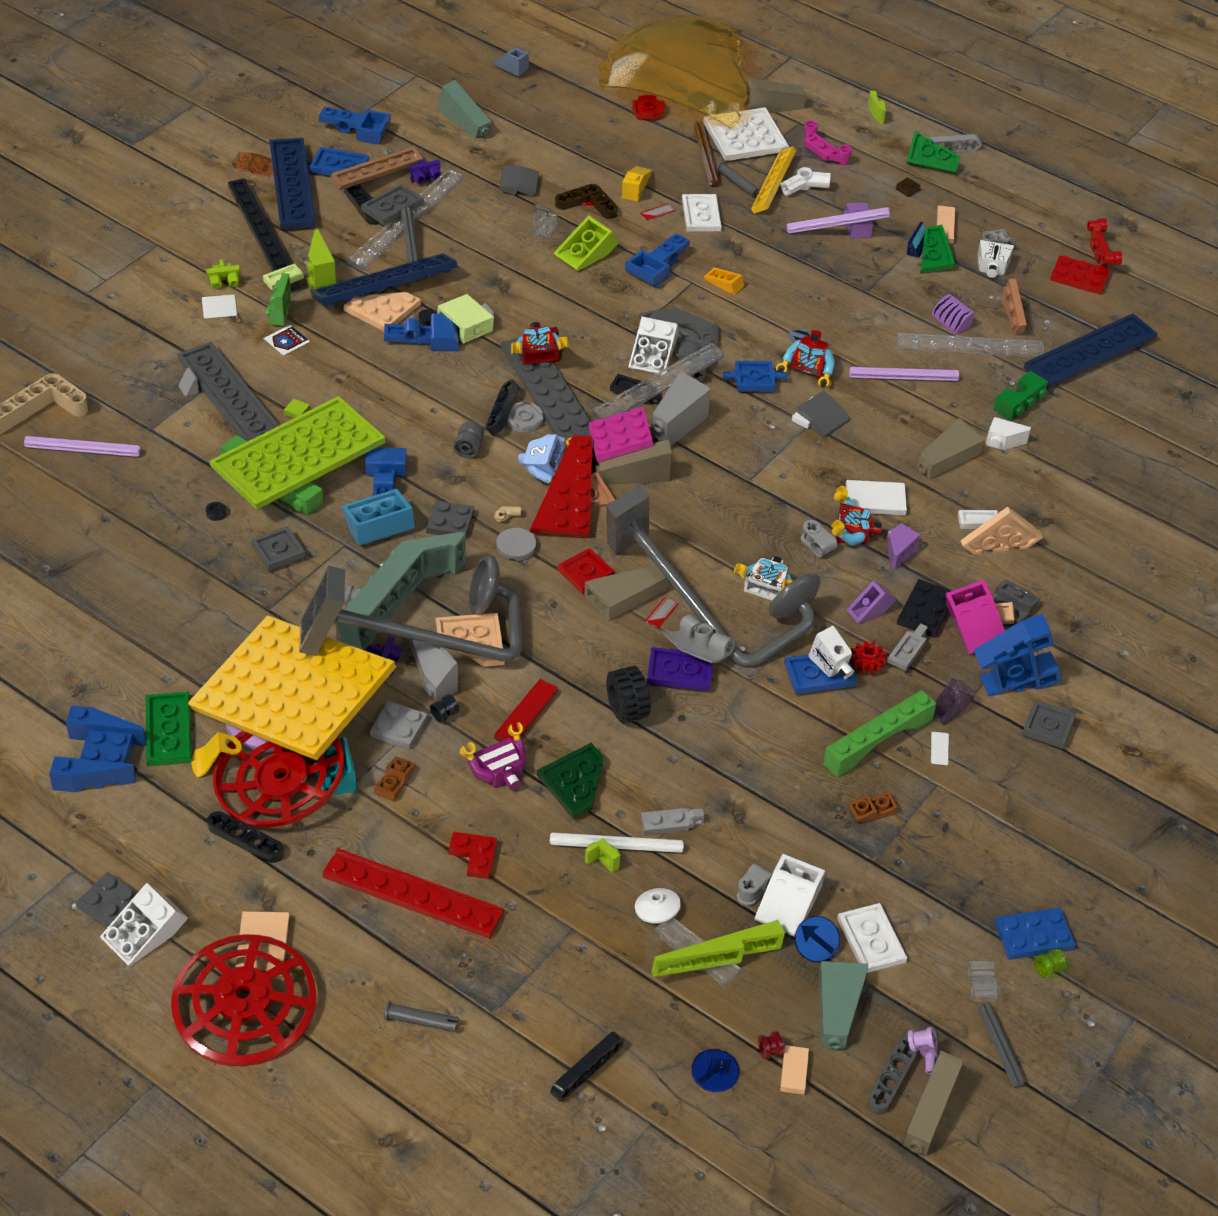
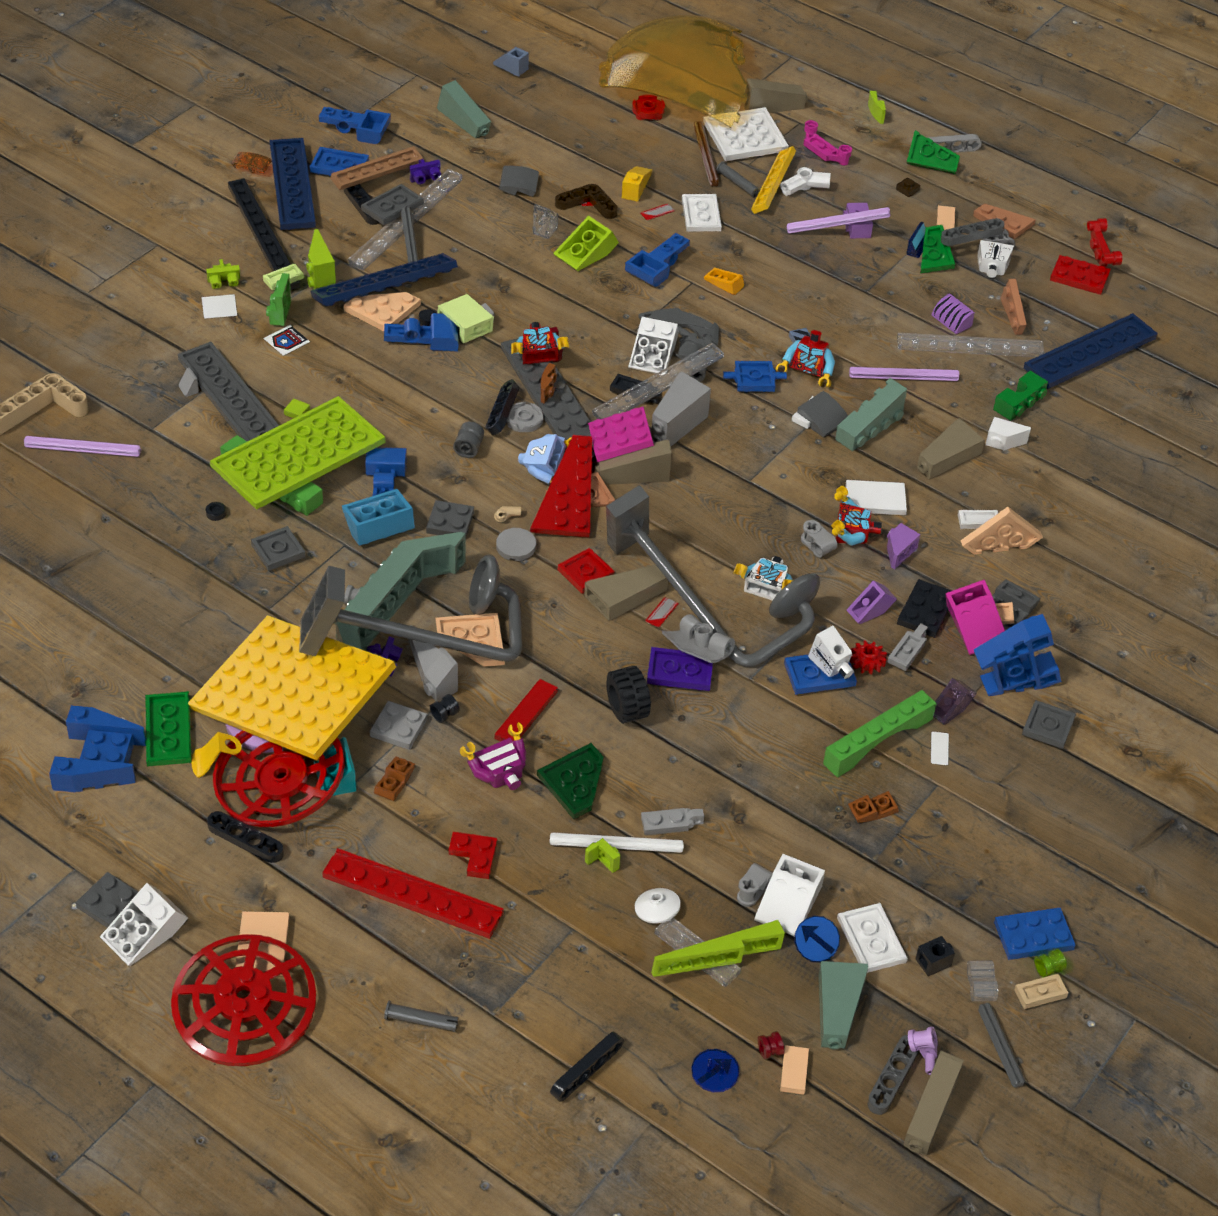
none -> dark orange slope [540,363,557,404]
none -> sand green wedge [835,378,907,451]
none -> black brick [915,936,955,977]
none -> dark grey beam [941,218,1005,246]
none -> nougat wing [973,203,1036,239]
none -> tan plate [1014,974,1068,1009]

